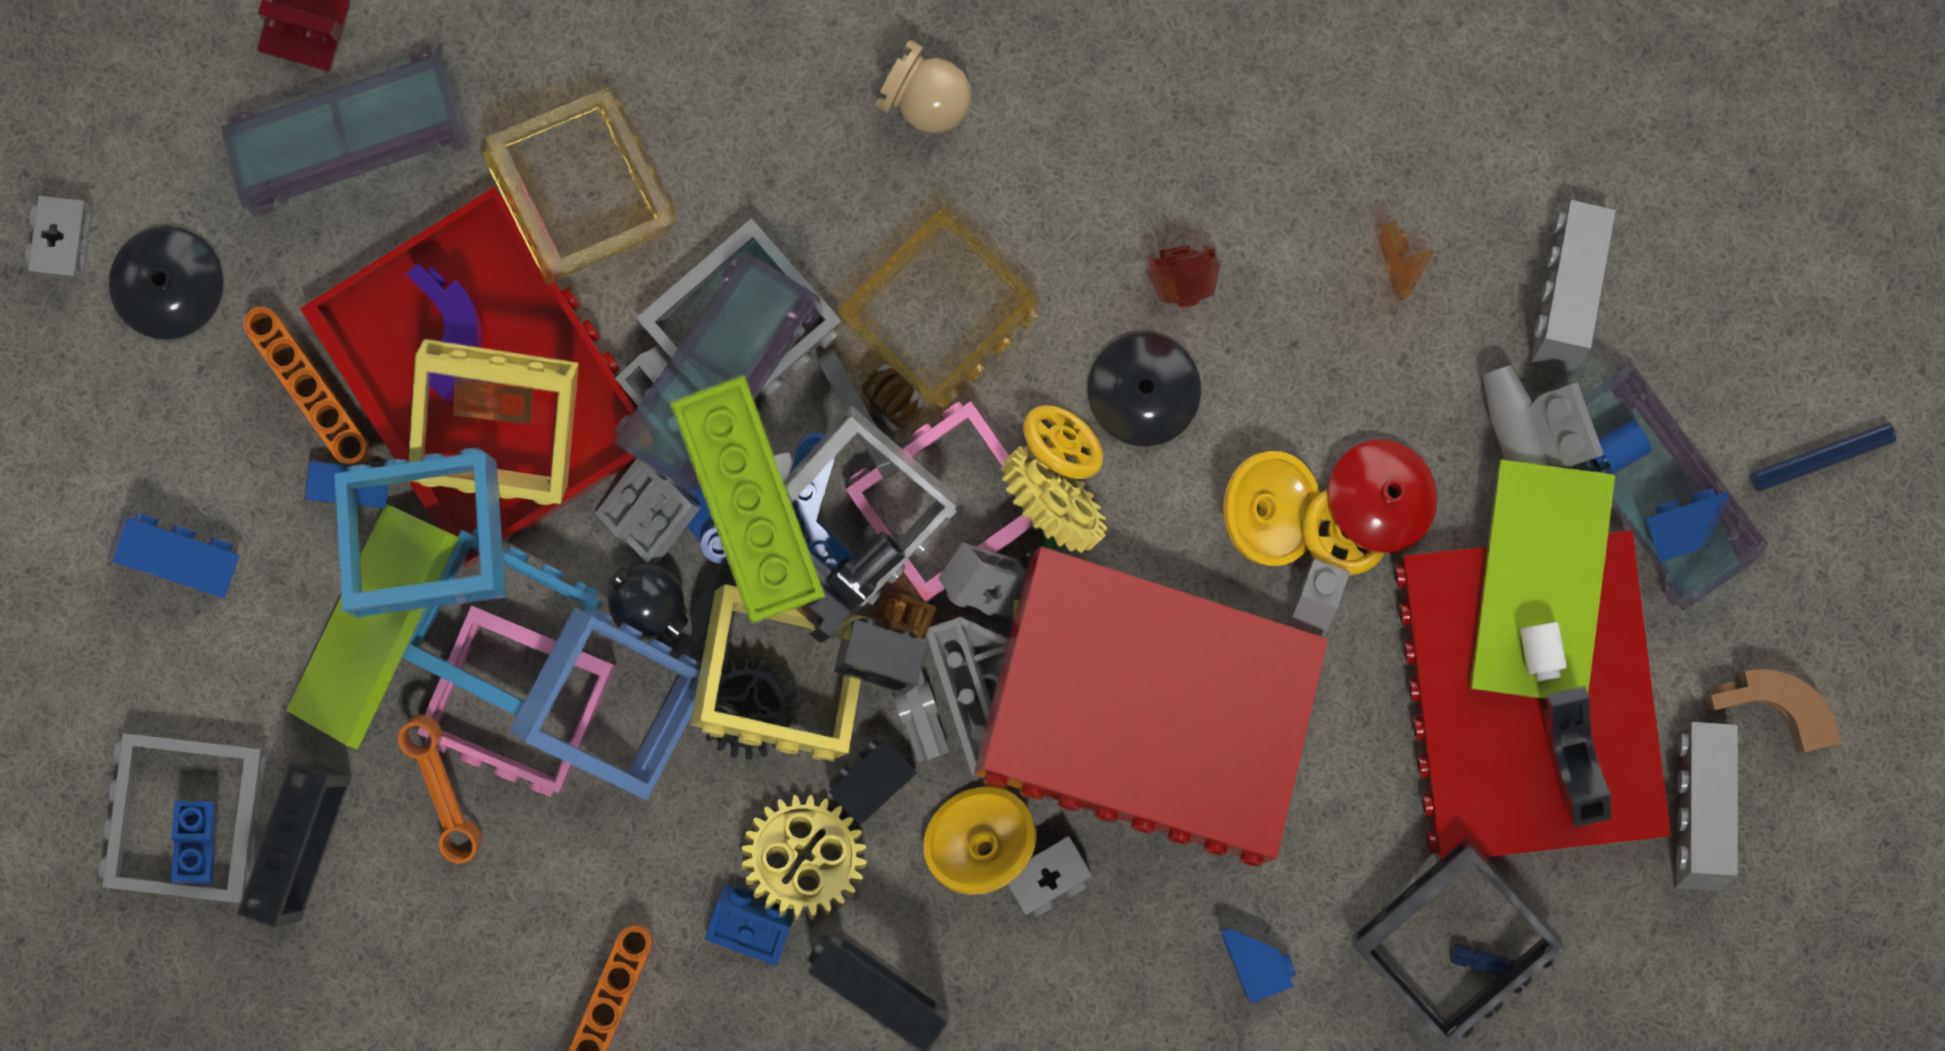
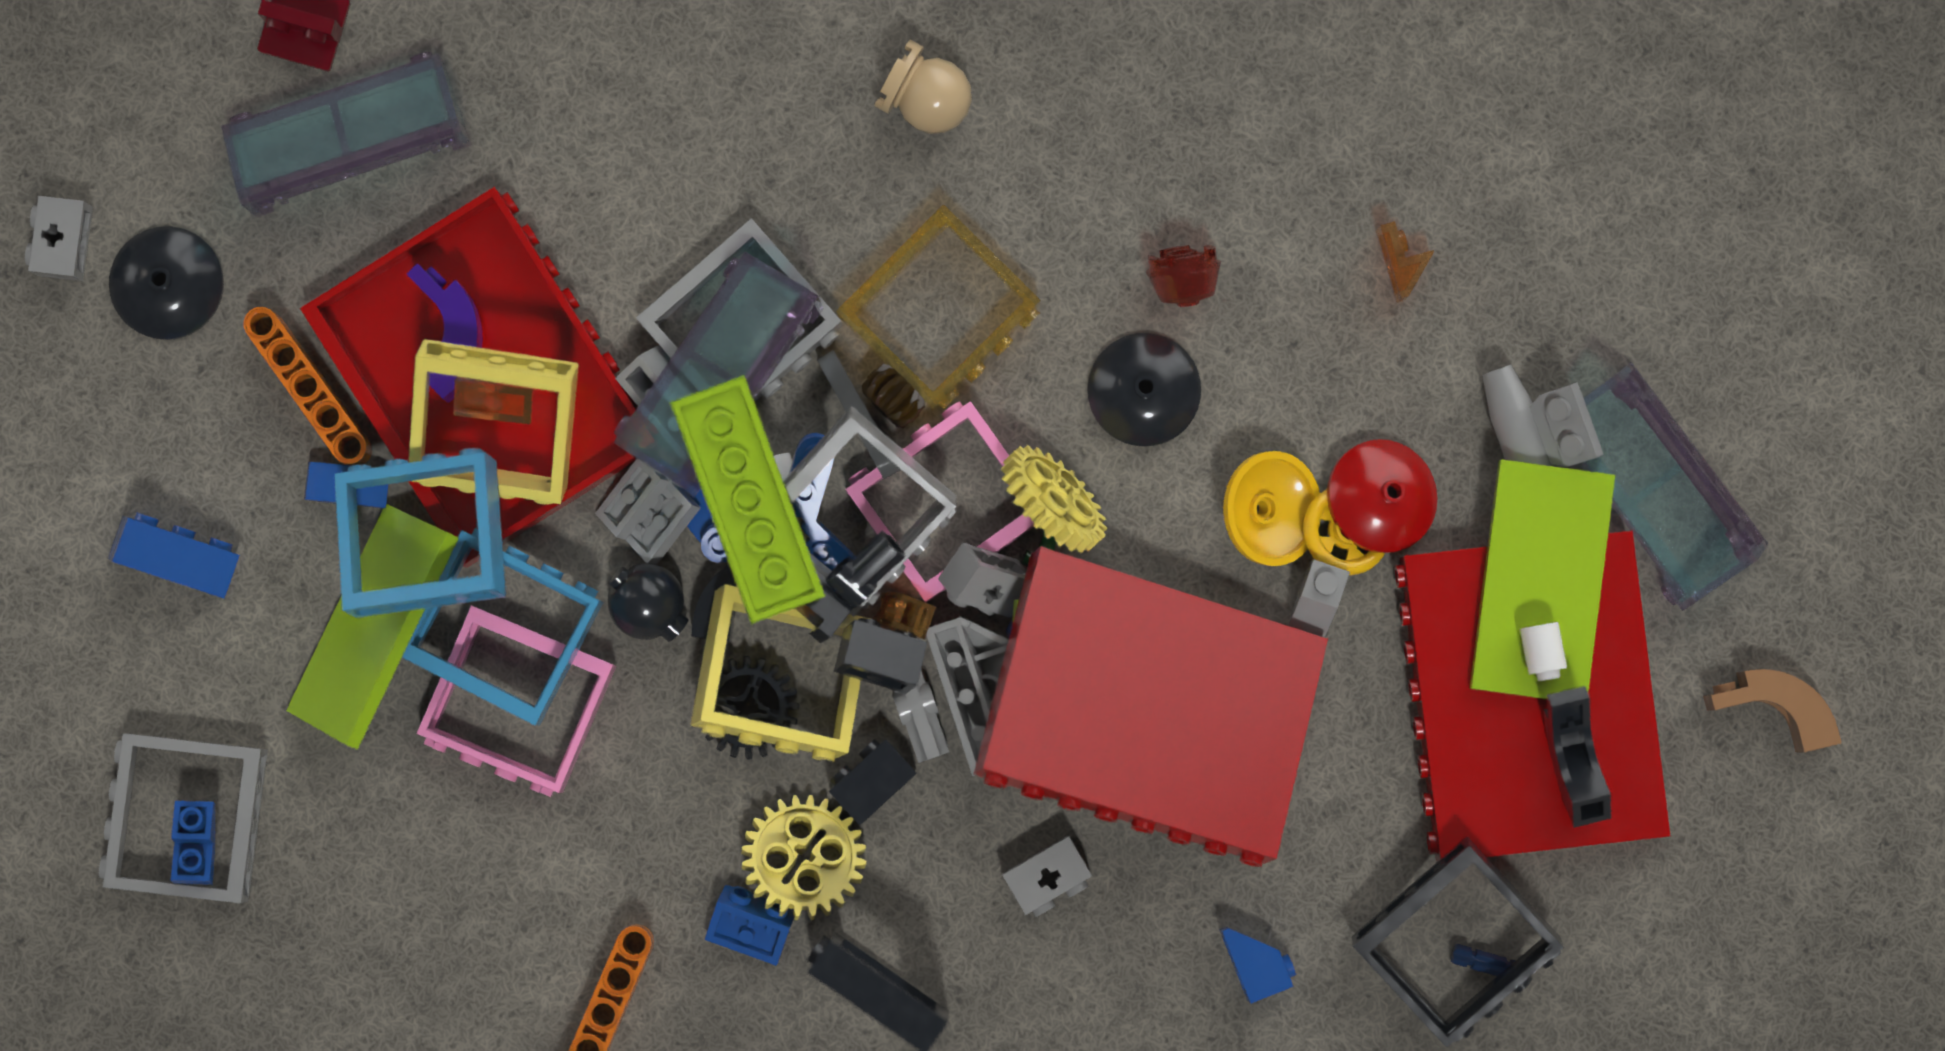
black window [236,763,352,927] -> none
orange piece [398,715,482,864] -> none
clear yellow window [479,87,675,285] -> none
medium blue window [509,607,700,801] -> none
yellow dish [923,787,1036,895] -> none
yellow plate [1023,405,1103,479] -> none
light grey wedge [1530,200,1616,375] -> none
blue brick [1591,419,1652,474] -> none
blue slope [1646,488,1729,562] -> none
light grey wedge [1675,722,1738,892] -> none
dark blue axle [1750,423,1897,492] -> none

